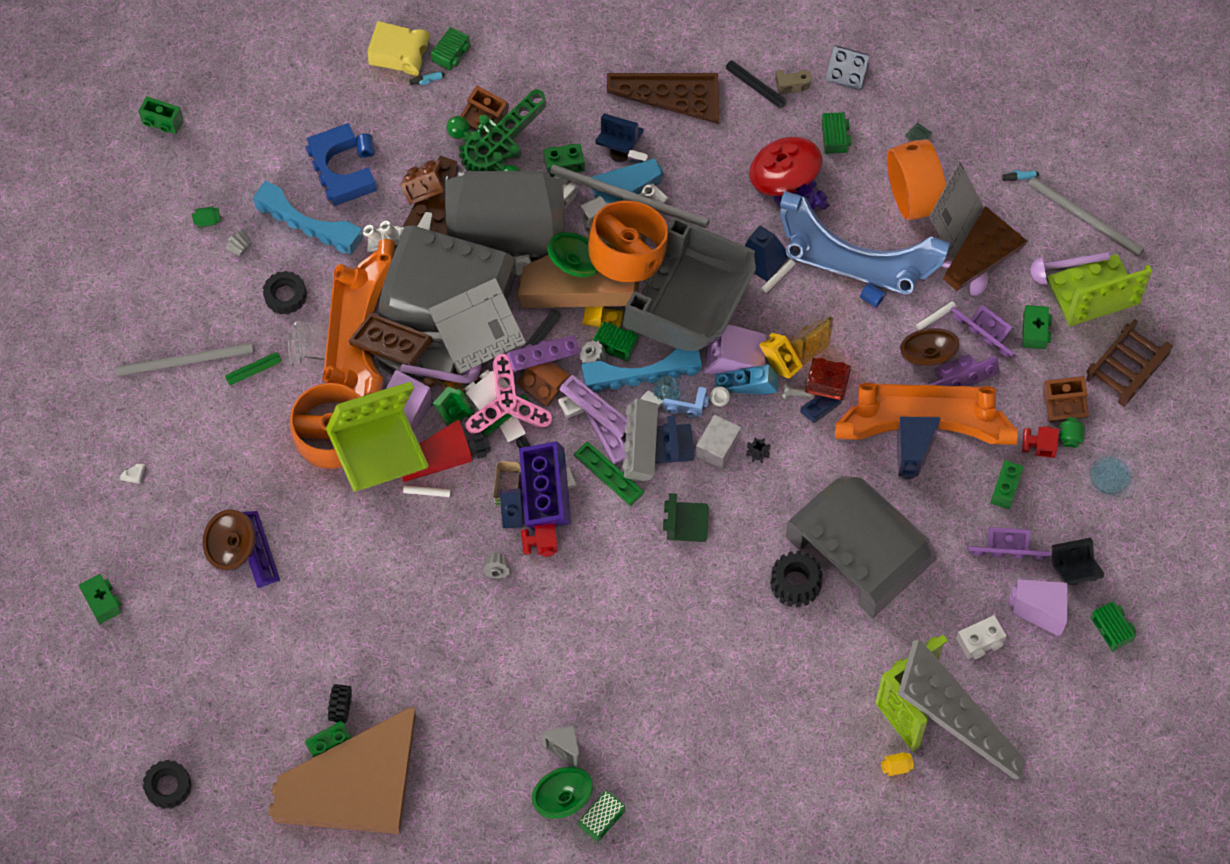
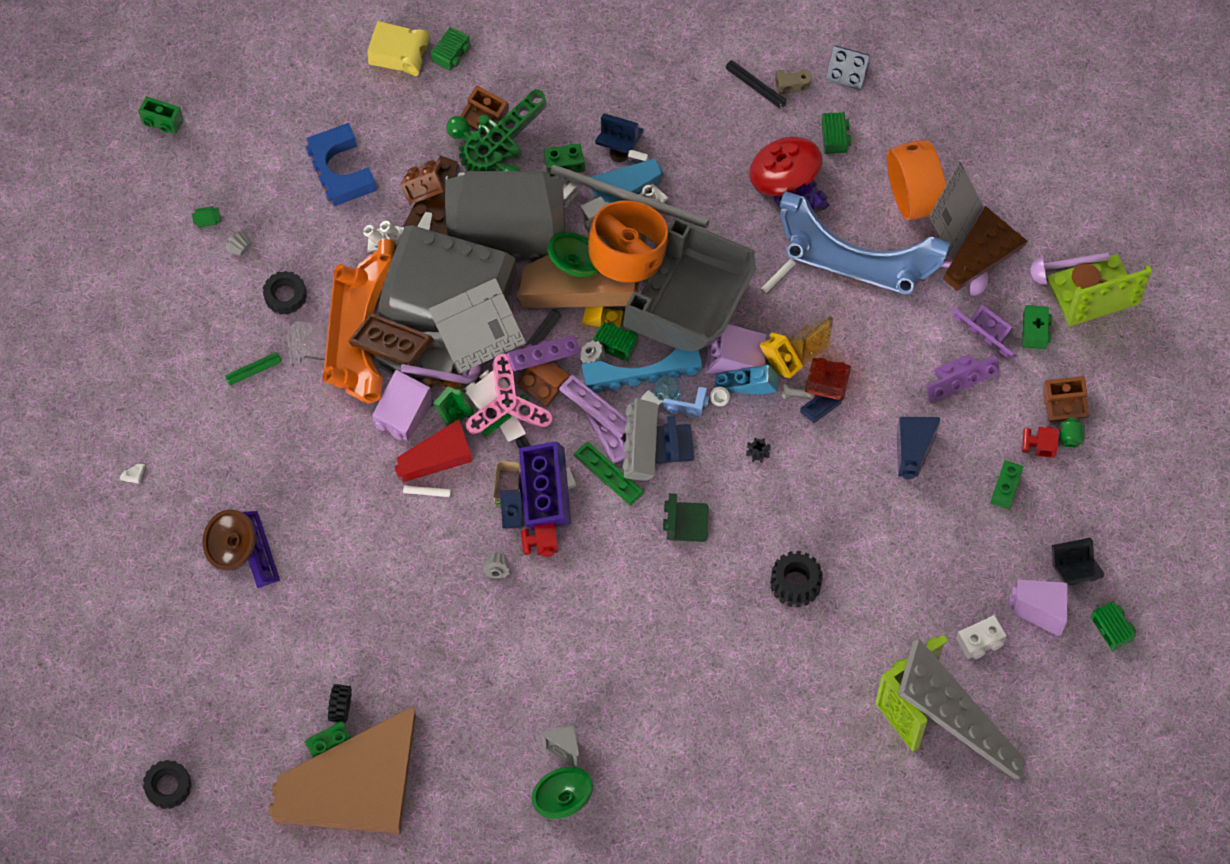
green brick [78,574,122,624] -> none
light grey piece [116,343,254,376] -> none
dark azure arch [253,180,363,255] -> none
orange cylinder [290,383,360,469] -> none
lime bracket [326,381,429,492] -> none
blue gear [356,134,375,158] -> none
medium azure piece [409,71,445,85] -> none
black gear [468,433,491,459] -> none
white tile [514,254,532,275] -> none
white plate [558,396,584,419] -> none
green panel [578,790,625,842] -> none
reddish brown wing [607,73,719,124] -> none
flat silver piece [696,415,741,469] -> none
dark blue slope [745,225,788,282] -> none
dark grey slope [786,476,936,618] -> none
orange panel [835,382,1017,445] -> none
blue gear [860,283,886,308] -> none
yellow brick [881,752,914,777] -> none
reddish brown dish [900,328,960,366] -> none
clear green tile [905,122,932,141] -> none
white piece [916,301,956,330] -> none
medium lavender bracket [967,527,1051,560] -> none
piece [1002,170,1039,181] -> none
light grey piece [1028,177,1144,256] -> none
reddish brown fence [1086,319,1173,407] -> none
clear light blue tile [1090,457,1130,495] -> none
none -> dark orange piece [1072,263,1107,289]

